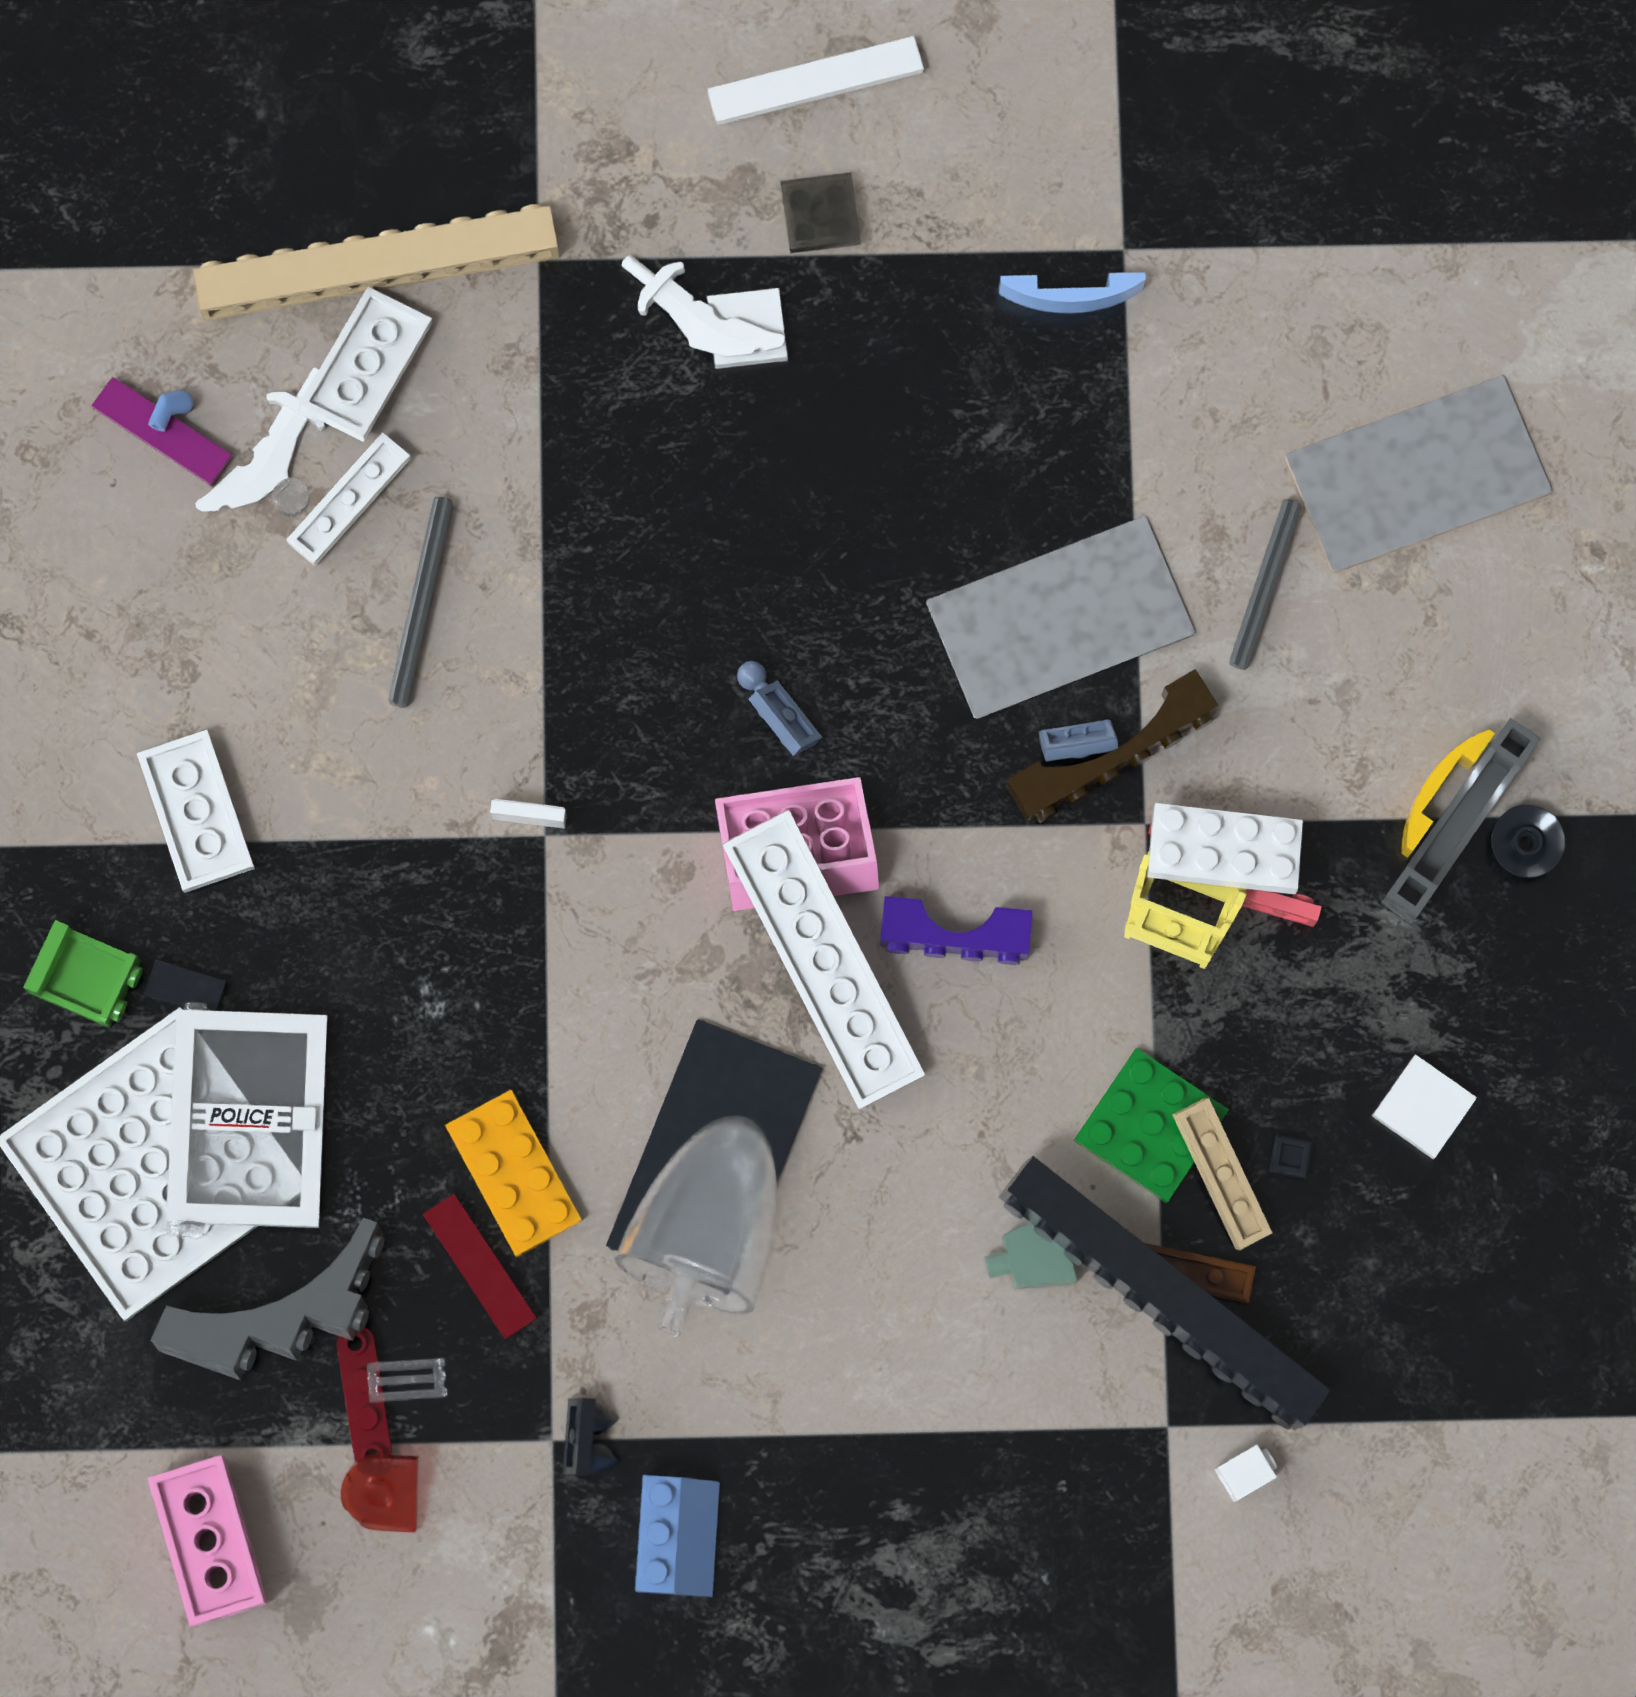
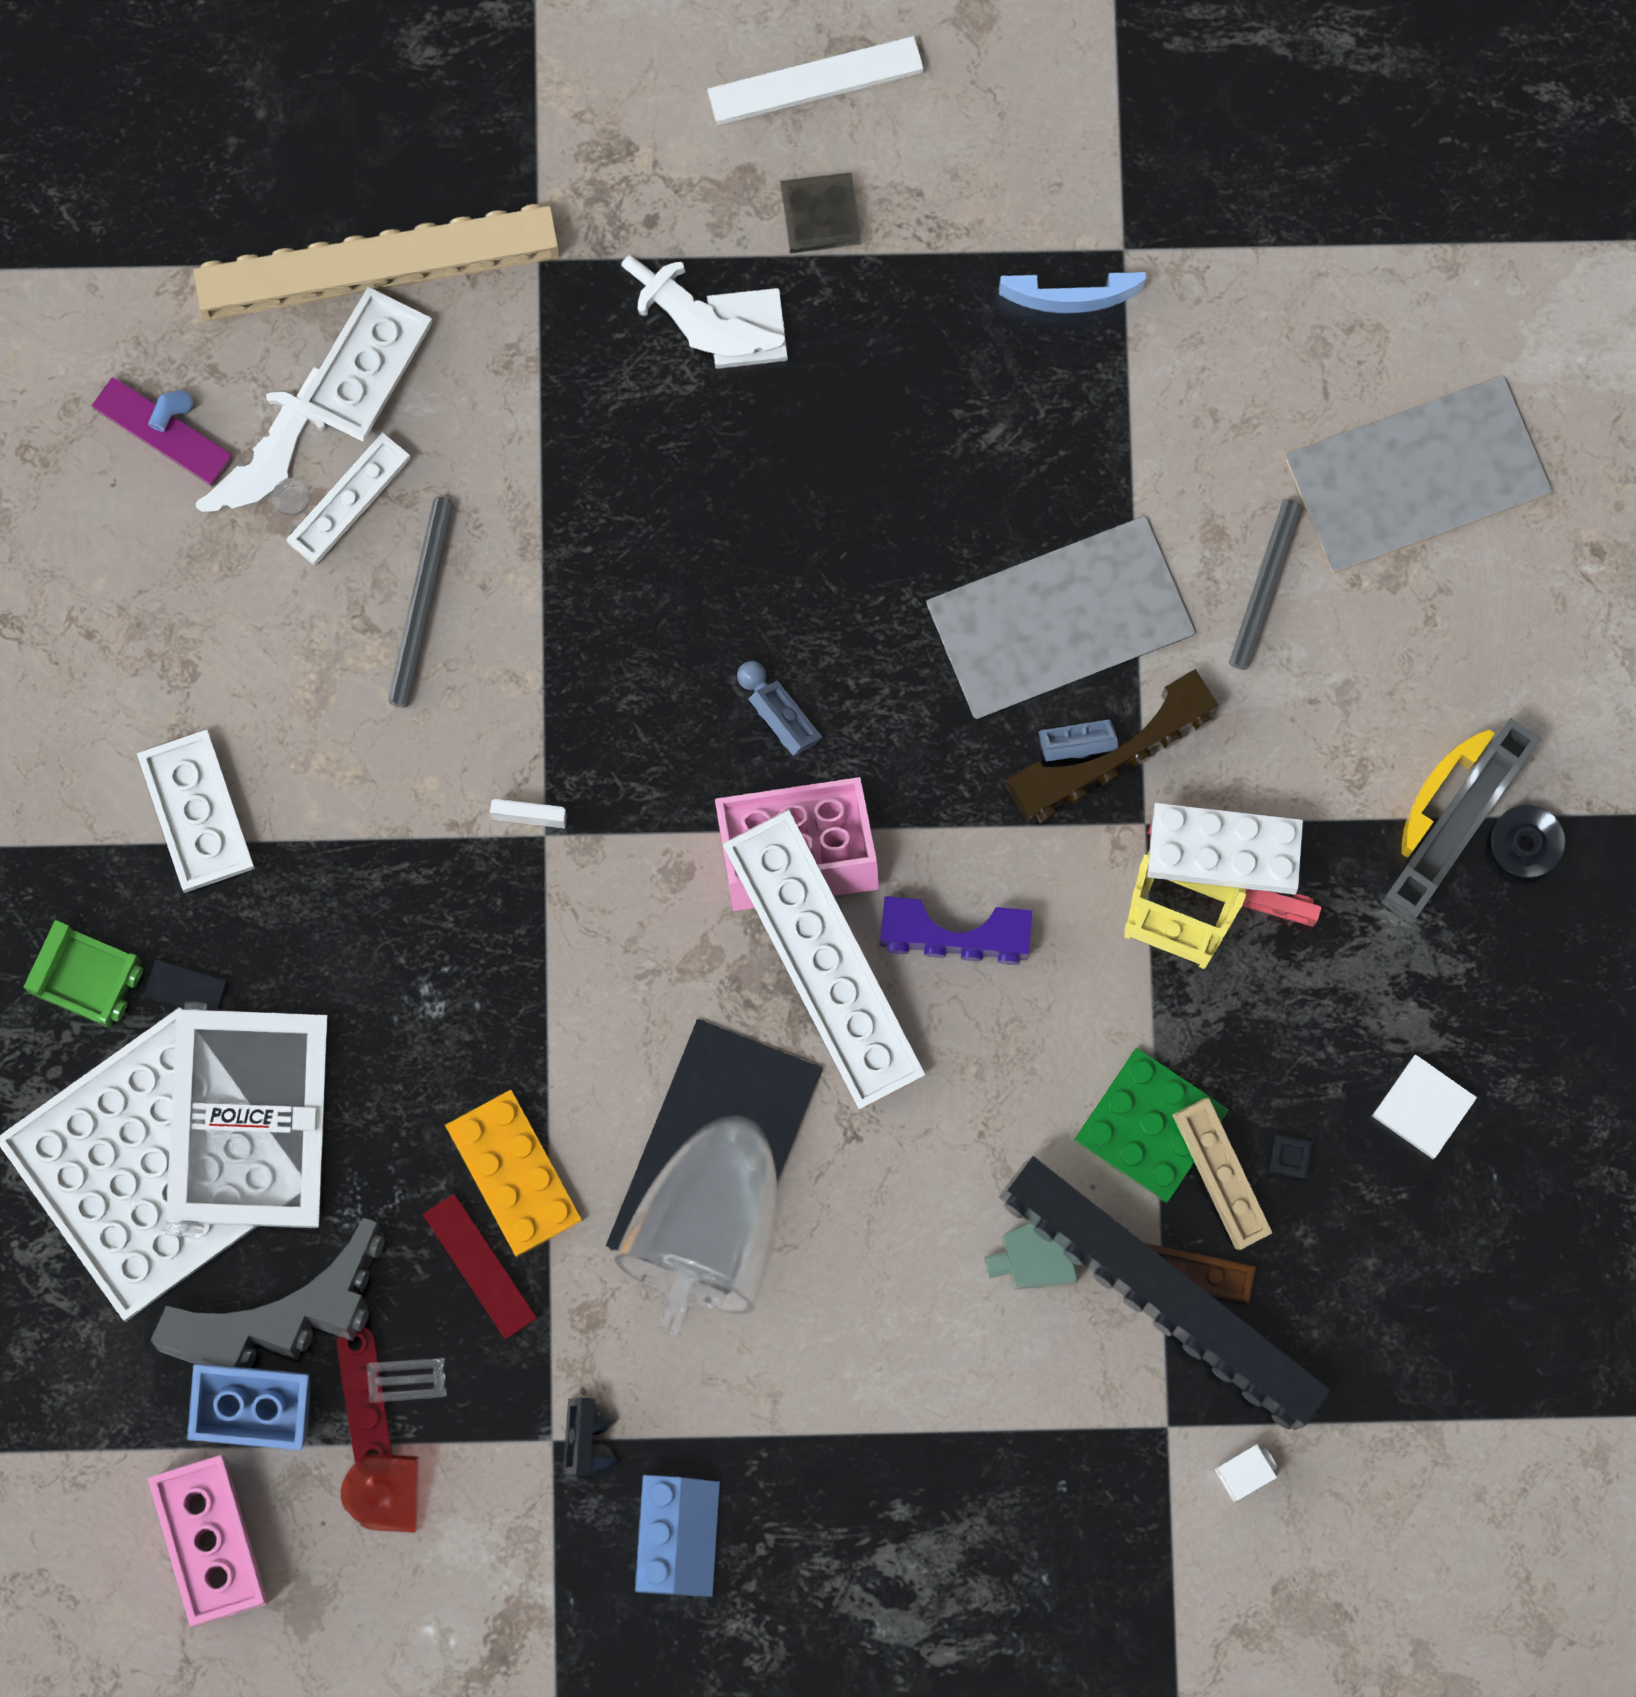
none -> medium blue slope [188,1363,310,1450]

